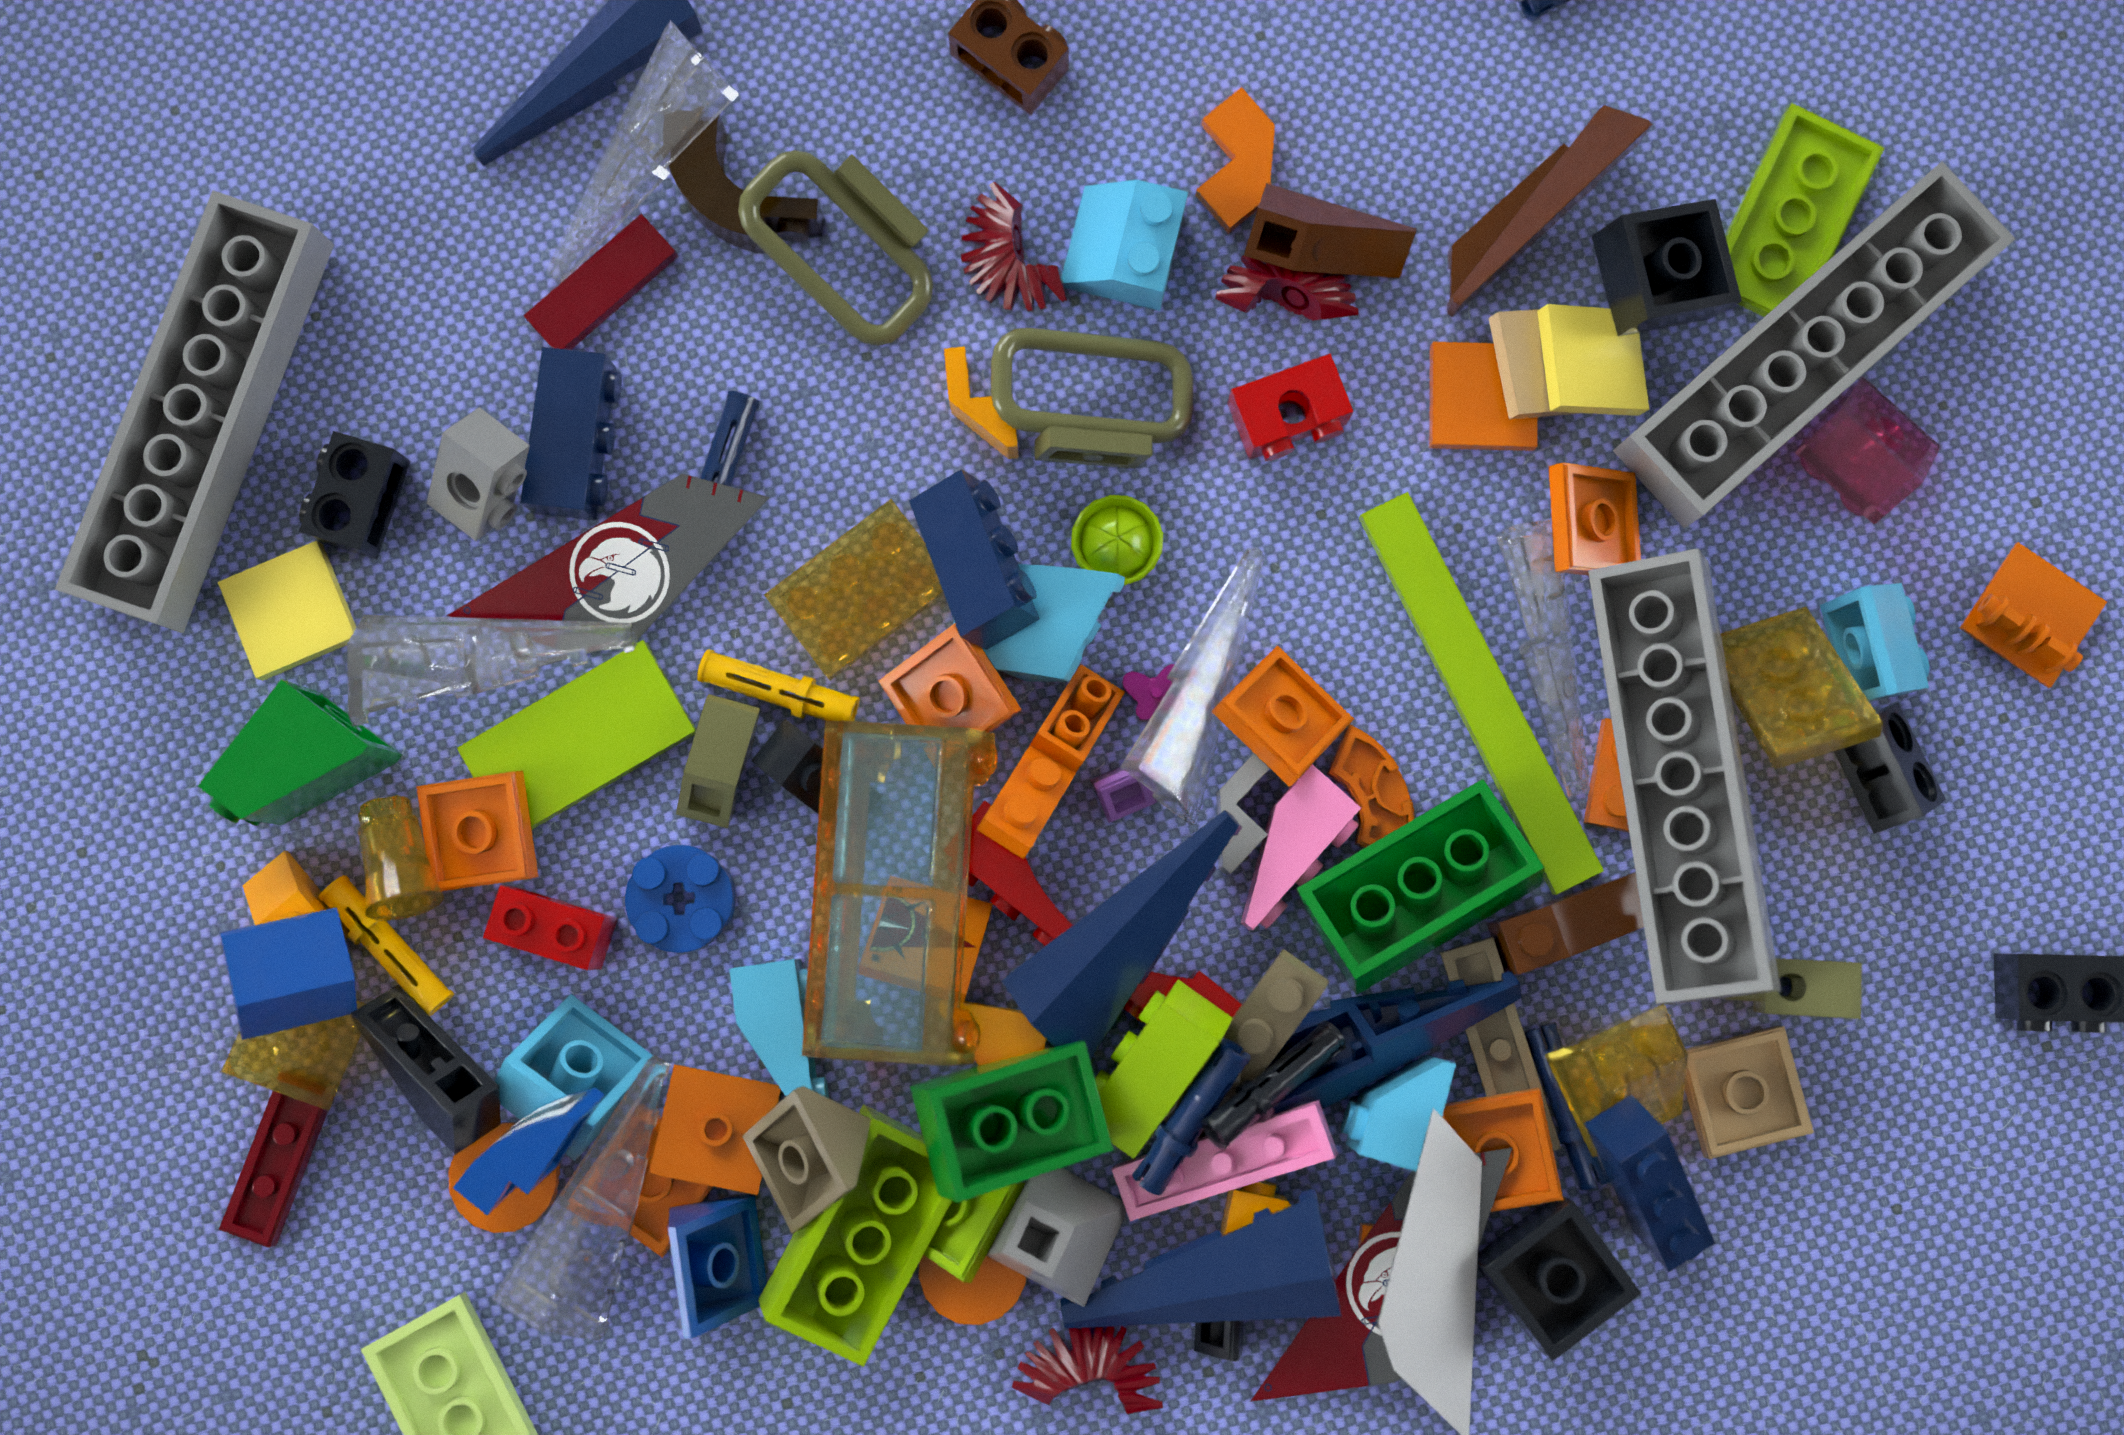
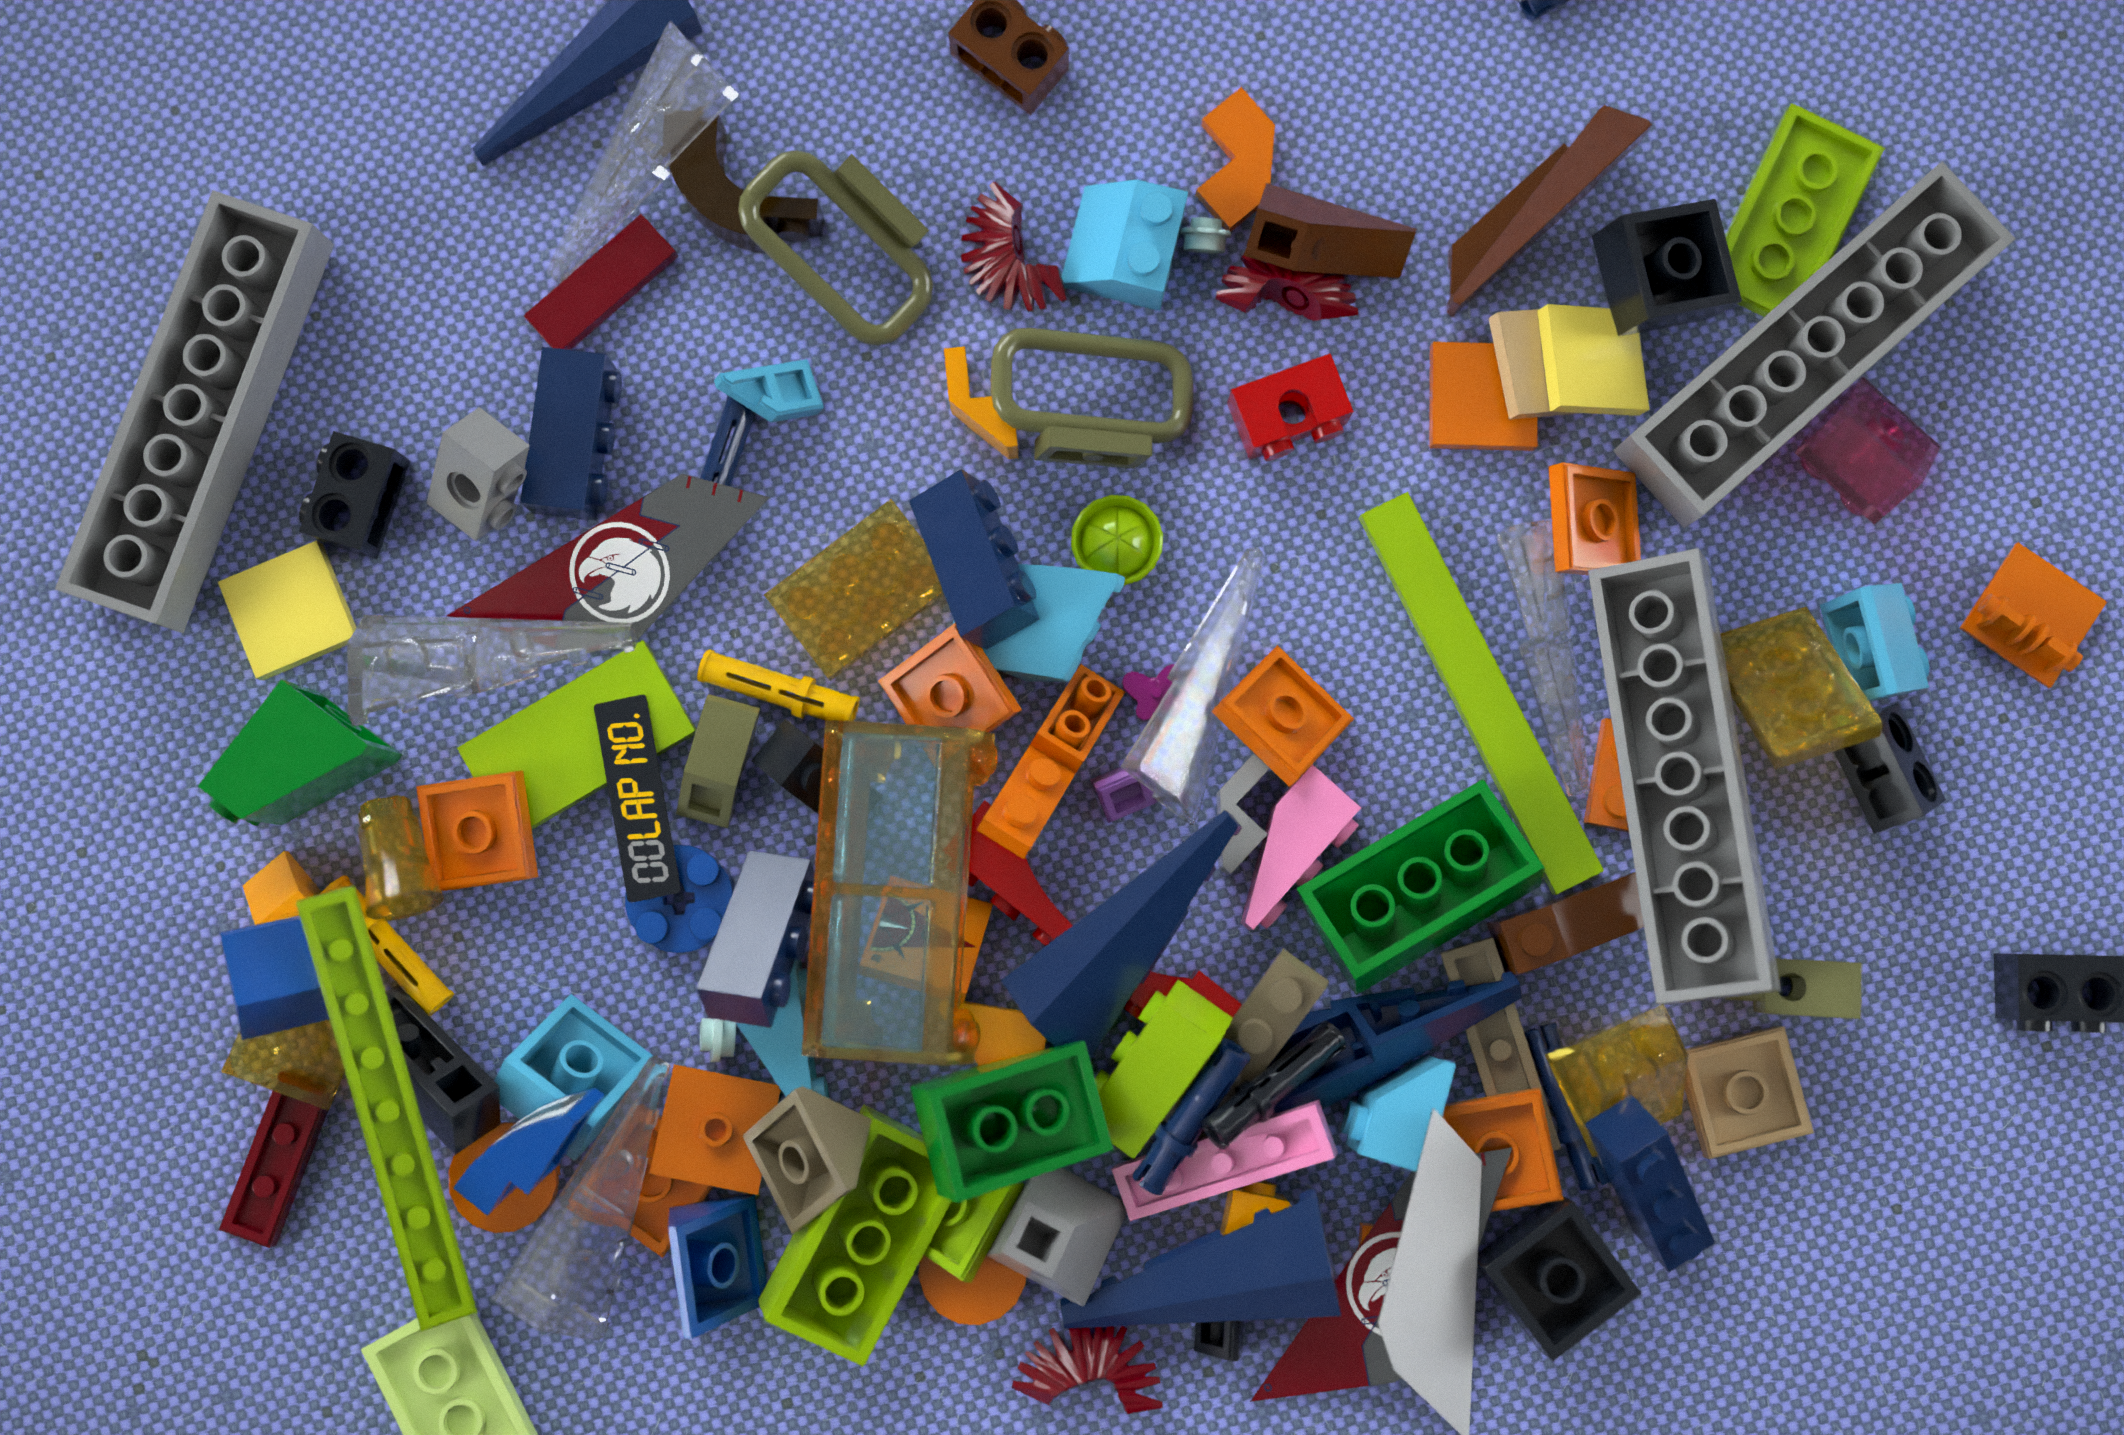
red brick [483,885,618,970] -> none
orange tile [1327,724,1415,848] -> none
none -> lime tile [296,885,477,1332]
none -> black sticker [594,695,681,903]
none -> brick [696,851,823,1028]
none -> light aqua plate [700,1018,736,1062]
none -> medium azure tile [714,359,824,423]
none -> light aqua plate [1180,217,1231,254]

